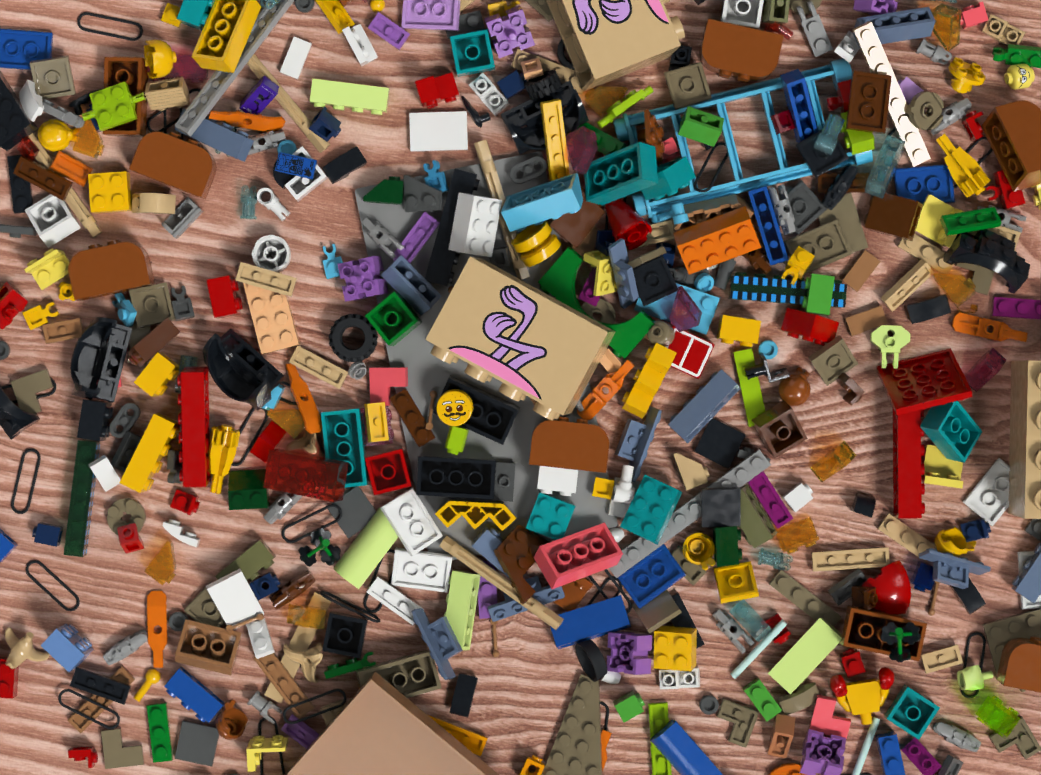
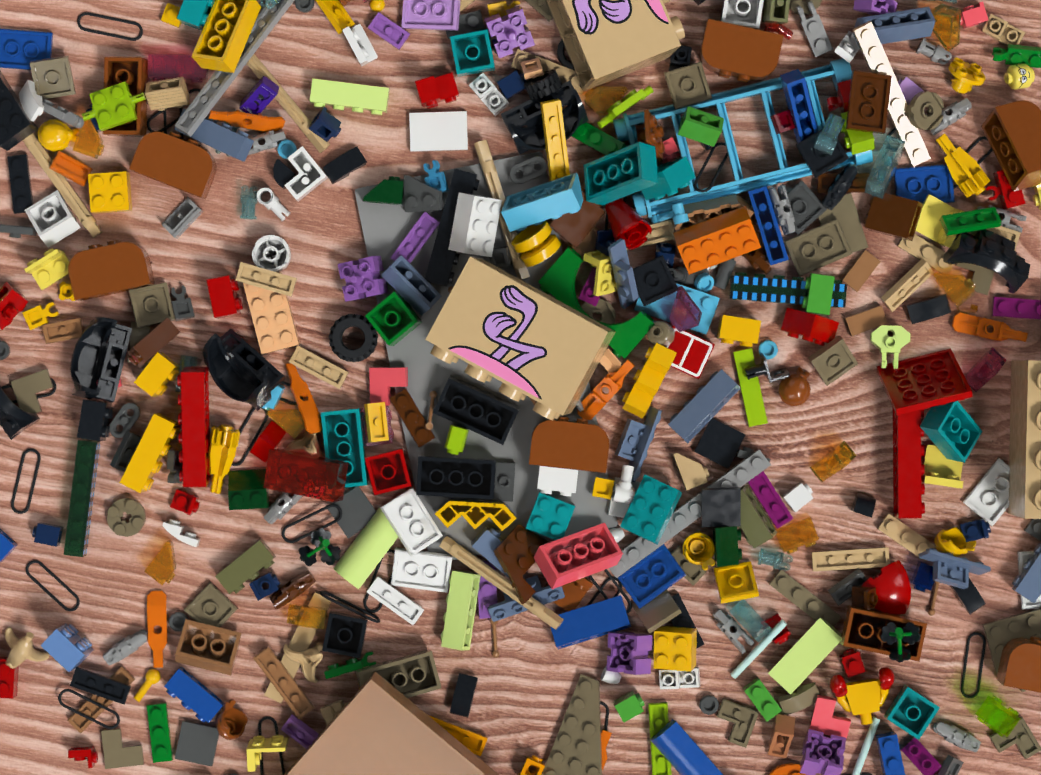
reddish brown plate [13,156,73,200] -> none
clear red tile [17,136,39,161] -> none
black bar [69,89,102,115] -> none
white slope [88,454,121,492] -> none
medium azure plate [112,293,137,327] -> none
red bracket [117,523,145,554] -> none
tan brick [132,193,176,214] -> none
yellow cylinder [144,40,177,79] -> none
white tile [206,569,265,630] -> none
medium nougat hinge [226,613,264,633] -> none
white plate [246,618,275,659] -> none
light grey piece [247,691,283,724] -> none
blue tile [275,152,317,180] -> none
white tile [280,37,312,80] -> none
black piece [283,689,347,724] -> none
medium azure plate [322,244,343,279] -> none
light grey plate [348,361,367,380] -> none
light grey hinge [361,217,404,259] -> none
sand blue bracket [411,608,463,680] -> none
yellow head [436,389,473,426] -> none
black bar [461,96,491,128] -> none
clear pink slope [565,126,598,175] -> none
black tyre [575,639,607,682] -> none
dark tan tile [627,246,667,268] -> none
reddish brown brick [752,401,808,458] -> none
yellow brick [781,246,815,285] -> none
reddish brown bracket [838,372,864,405] -> none
tan plate [921,644,963,674] -> none
yellowish green piece [957,665,993,691] -> none
red bracket [961,110,984,142] -> none

